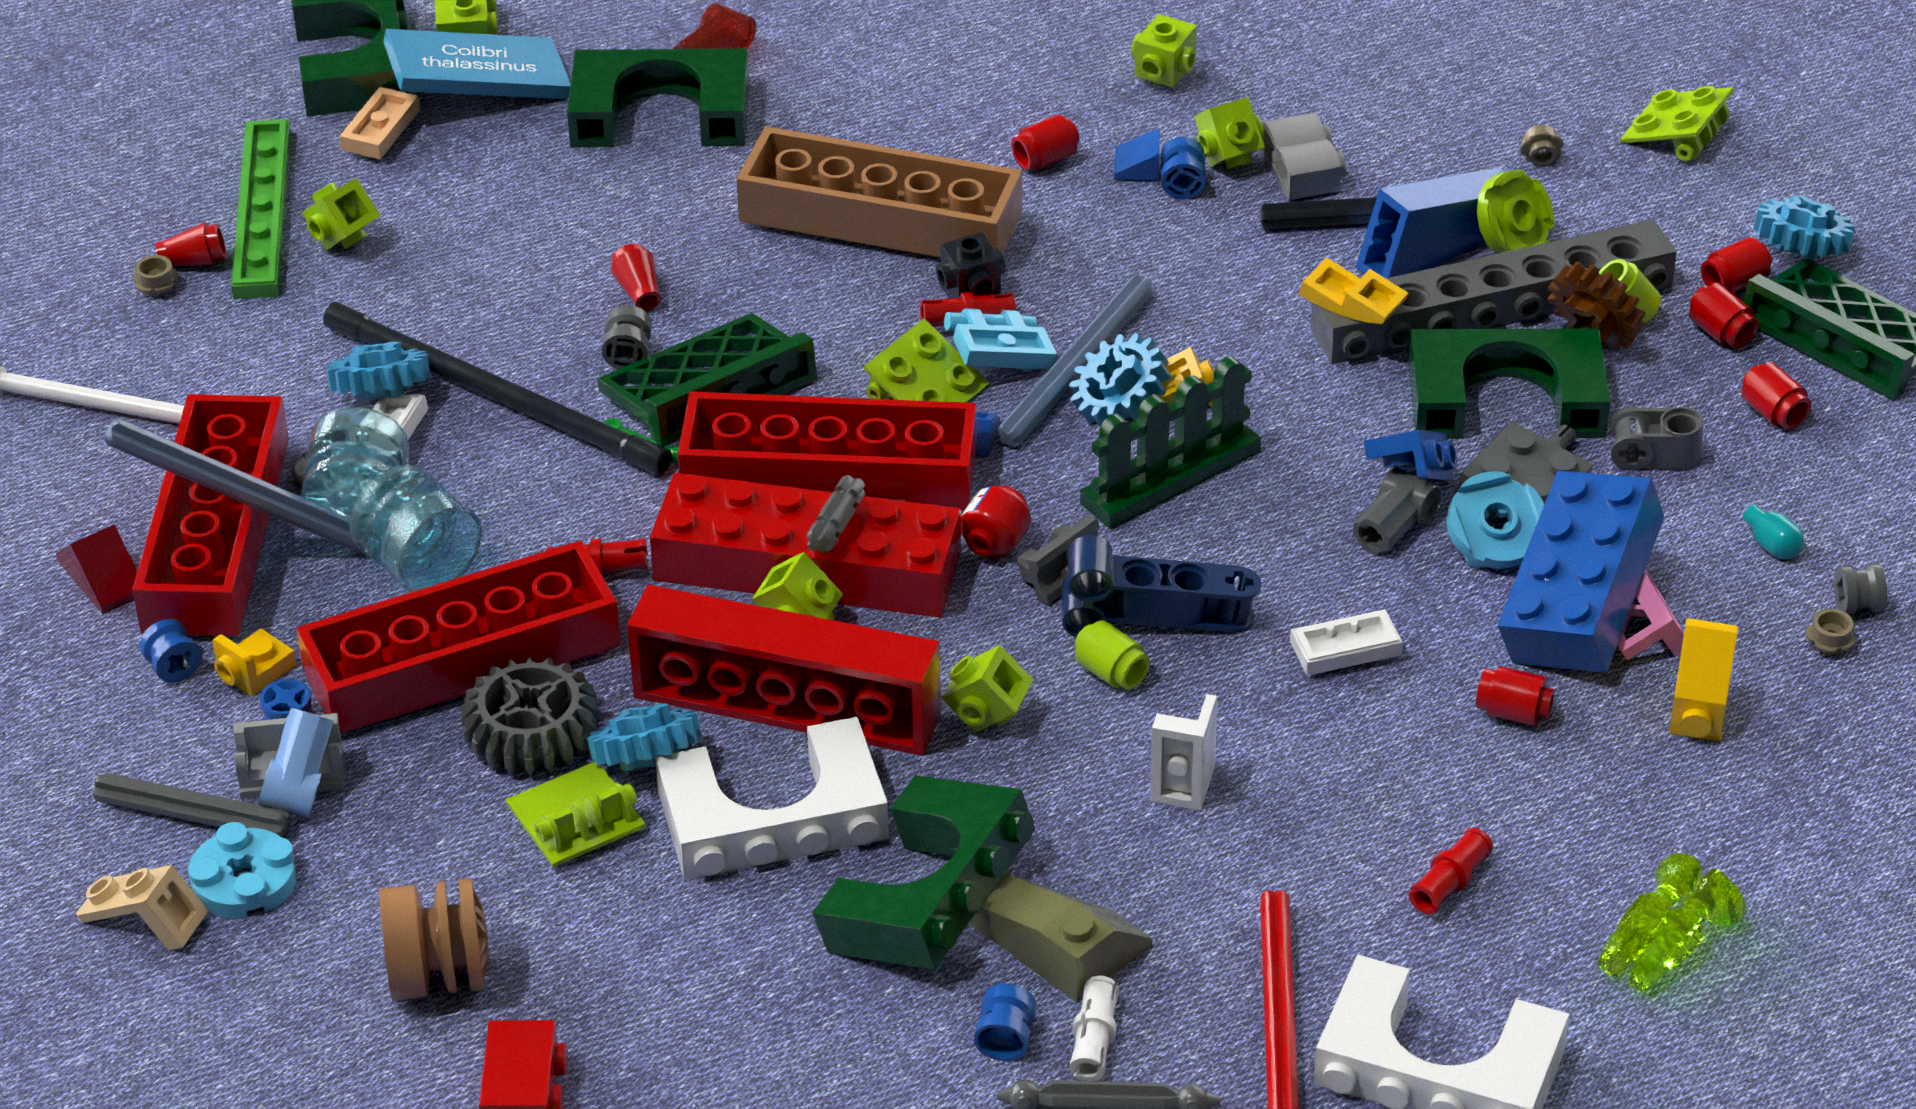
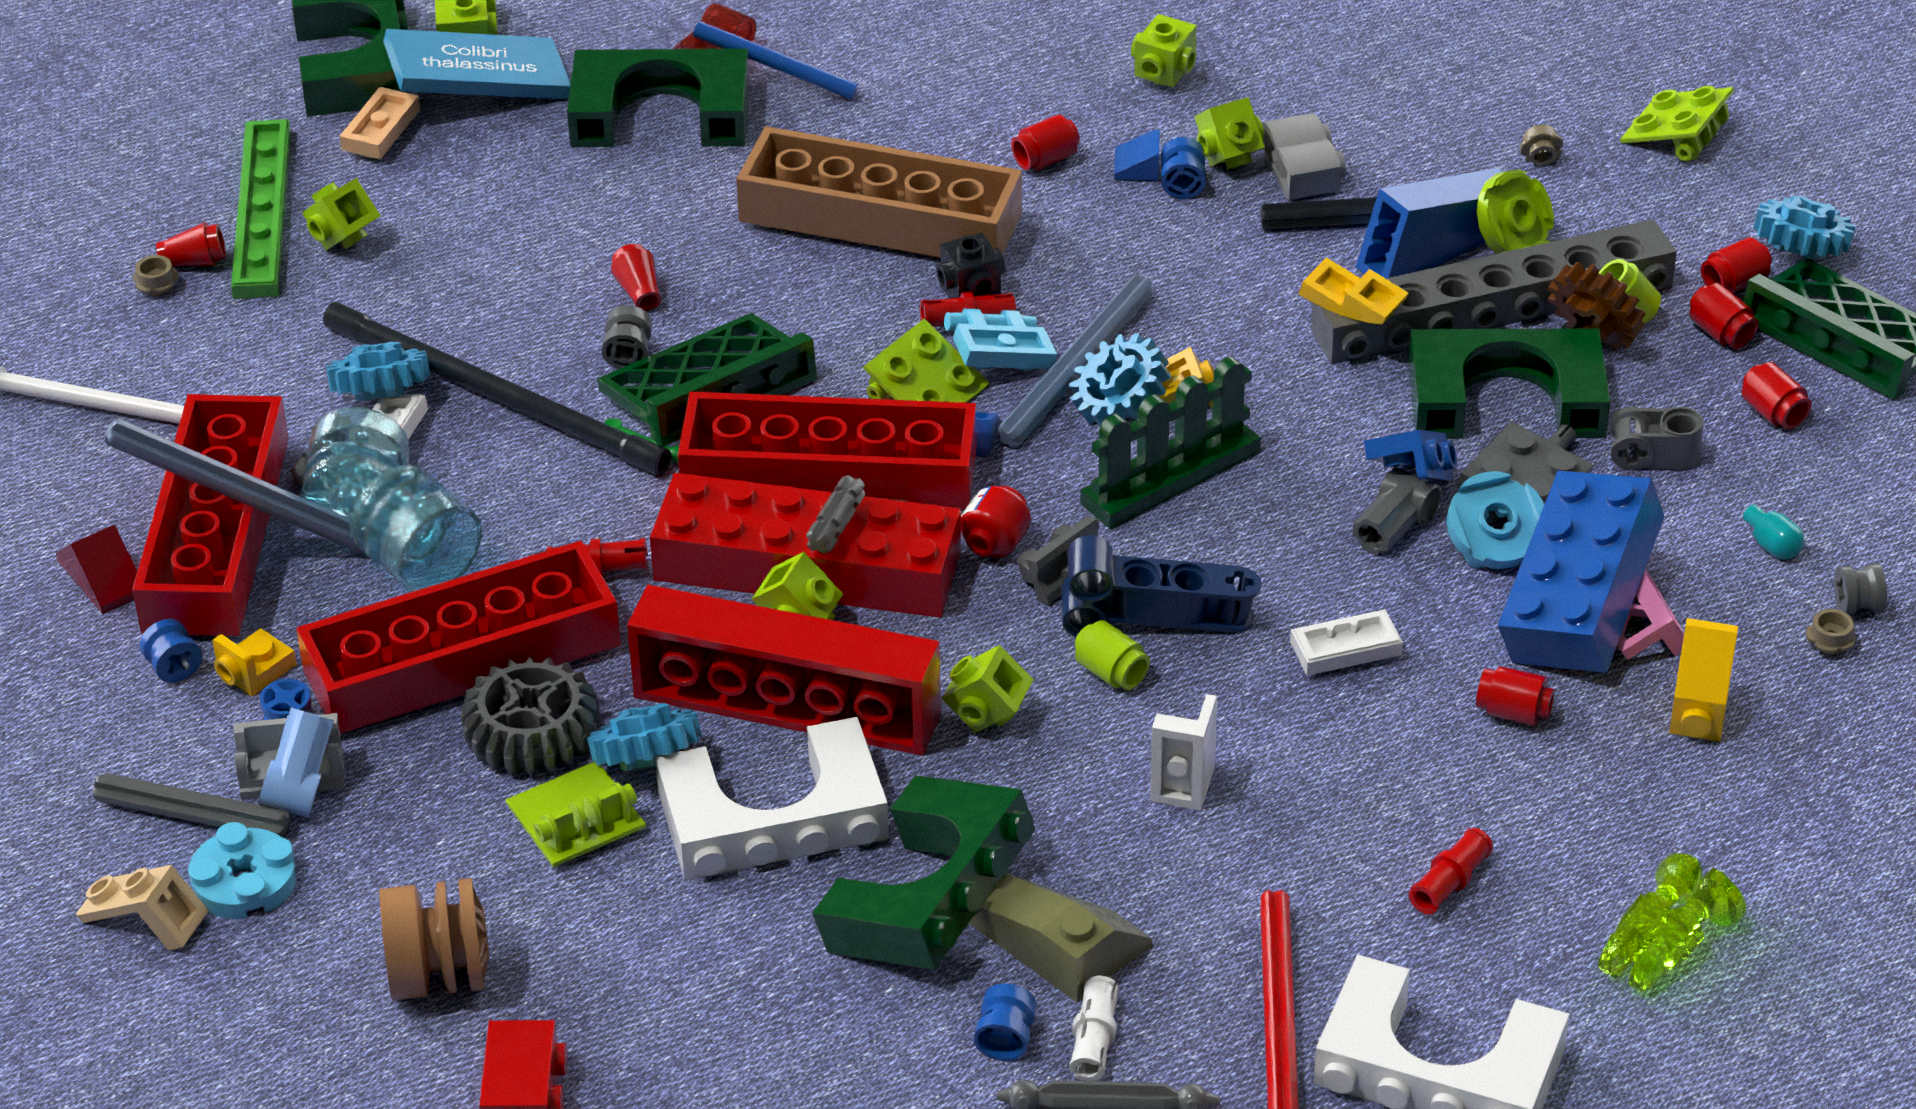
none -> blue bar [693,21,858,100]

